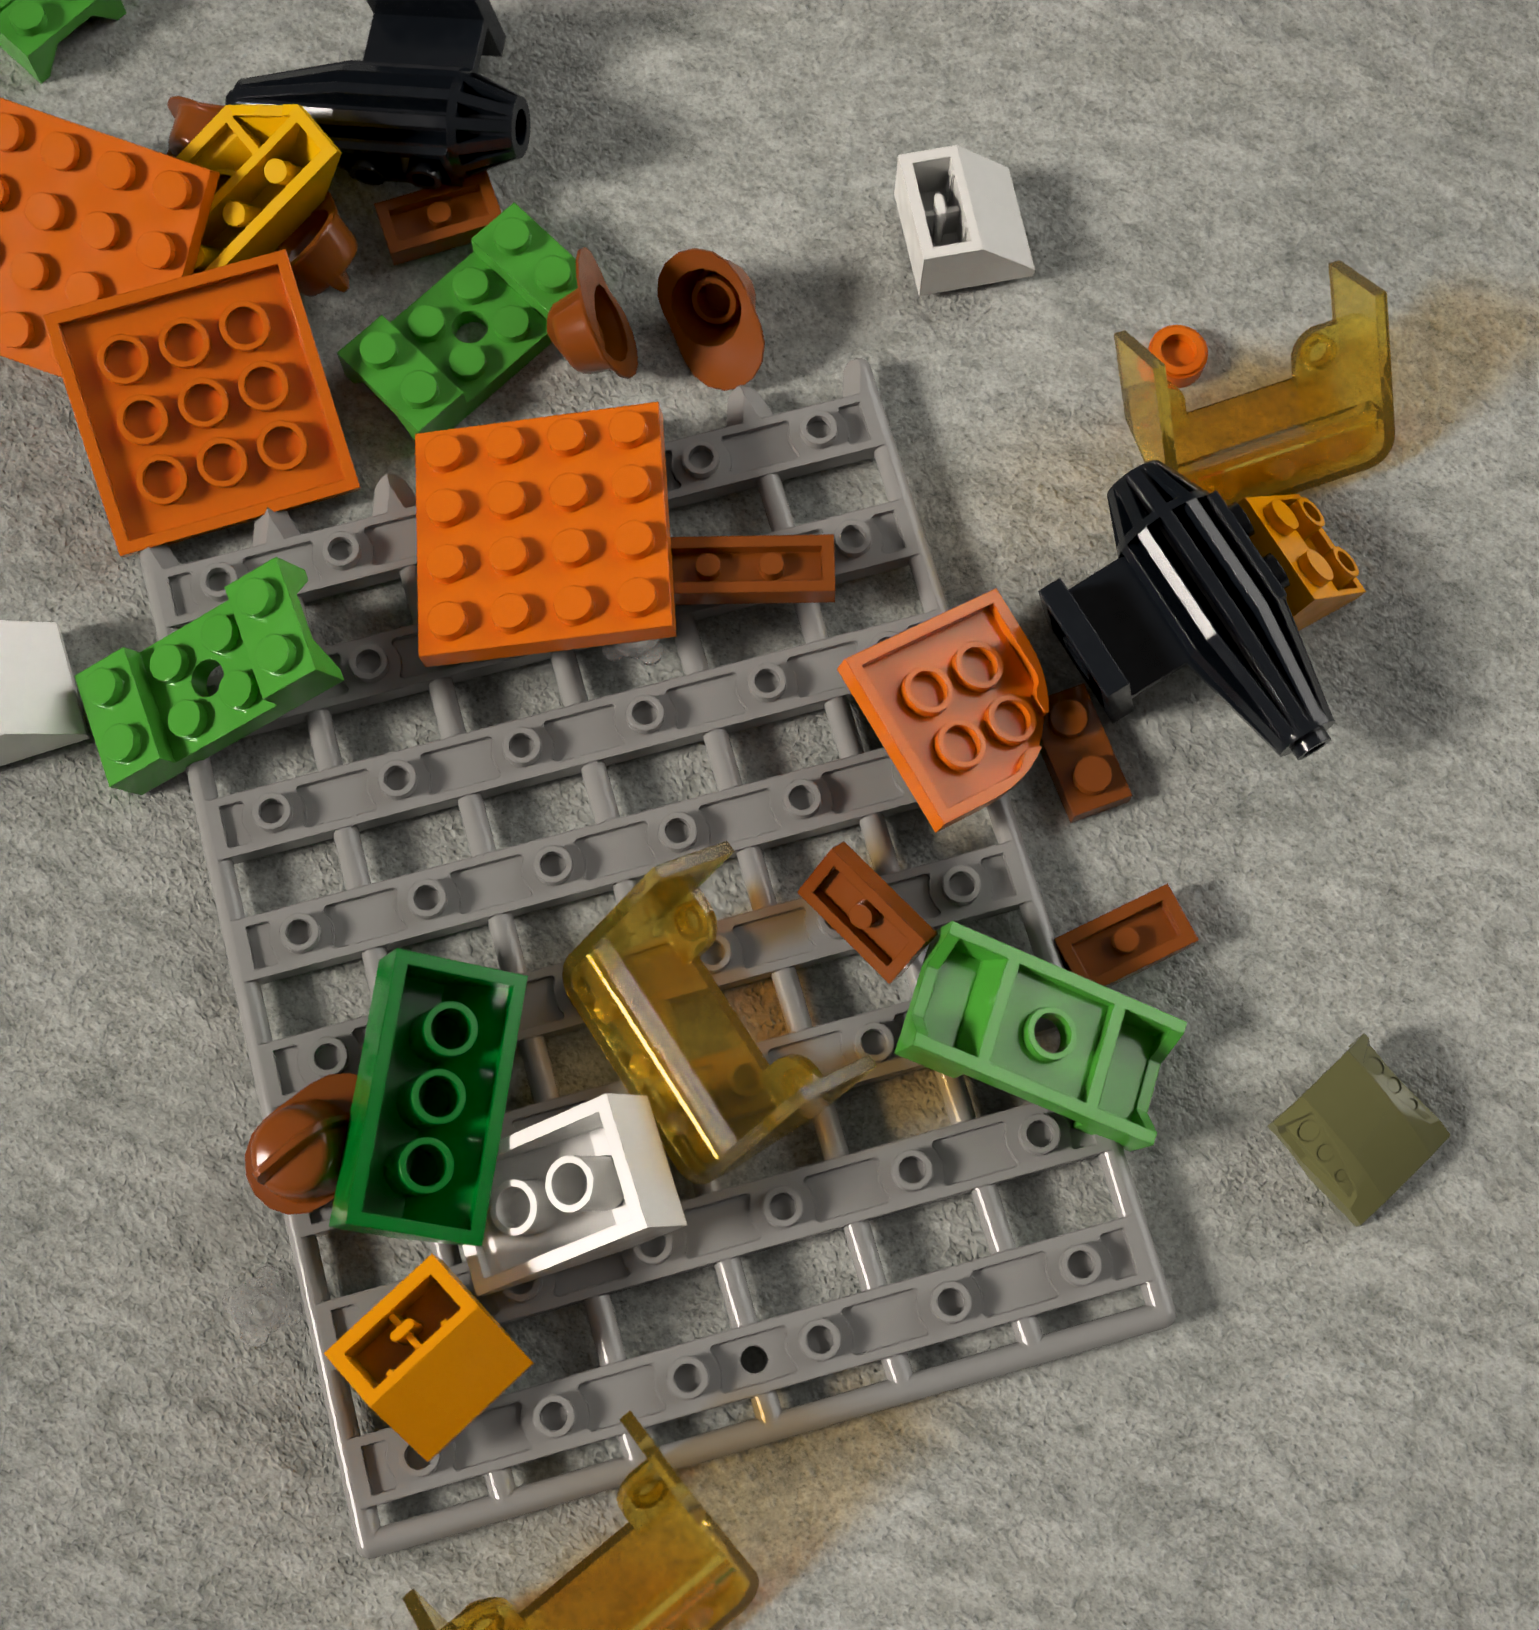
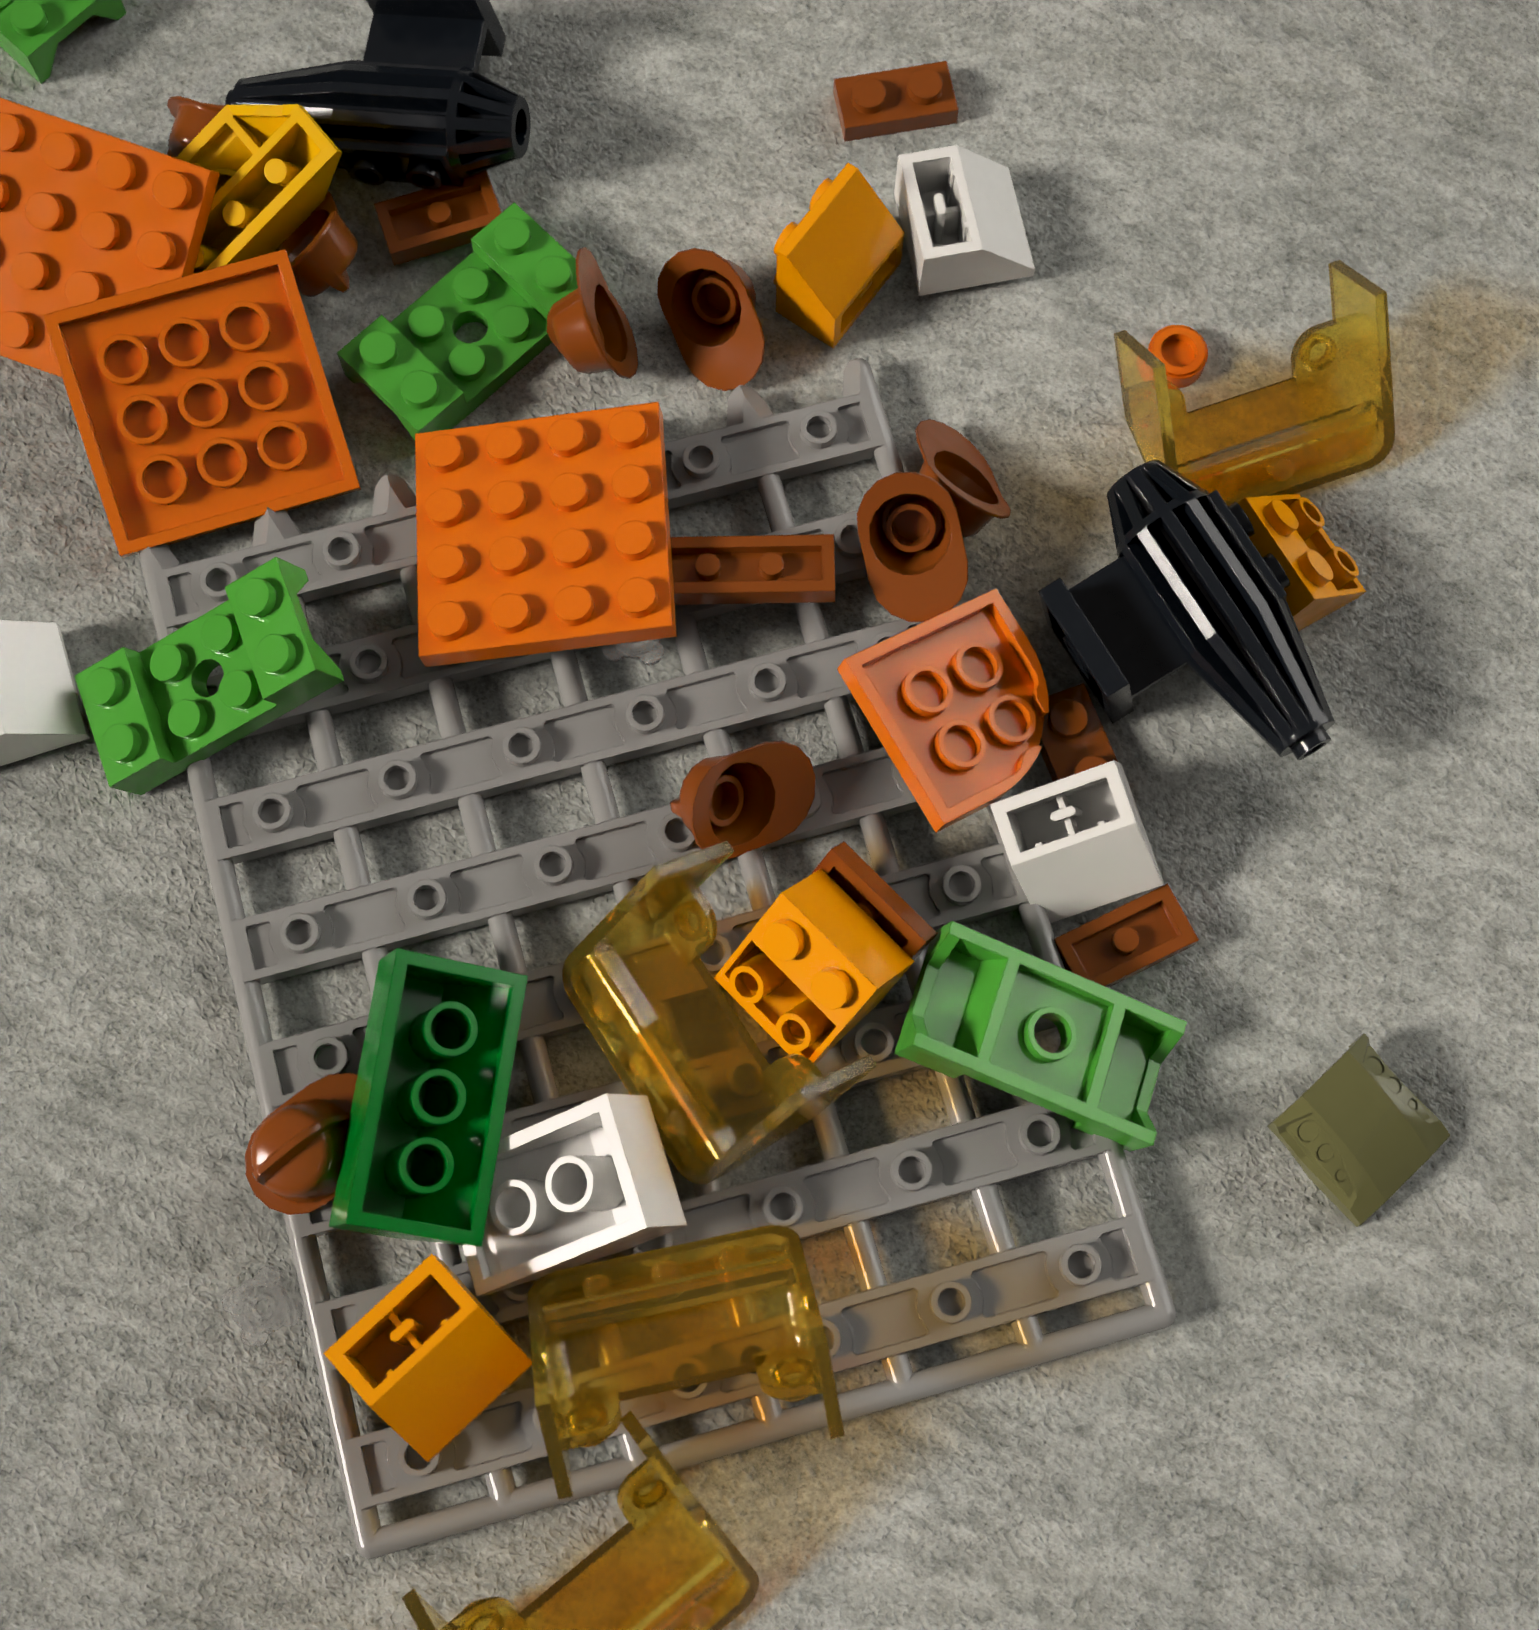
none -> clear yellow windscreen [528,1225,845,1499]
none -> dark orange piece [670,741,816,860]
none -> light orange slope [714,869,915,1072]
none -> light orange slope [773,162,904,348]
none -> dark orange plate [833,61,959,142]
none -> dark orange piece [857,472,968,622]
none -> dark orange piece [915,419,1011,537]
none -> white slope [990,760,1164,923]

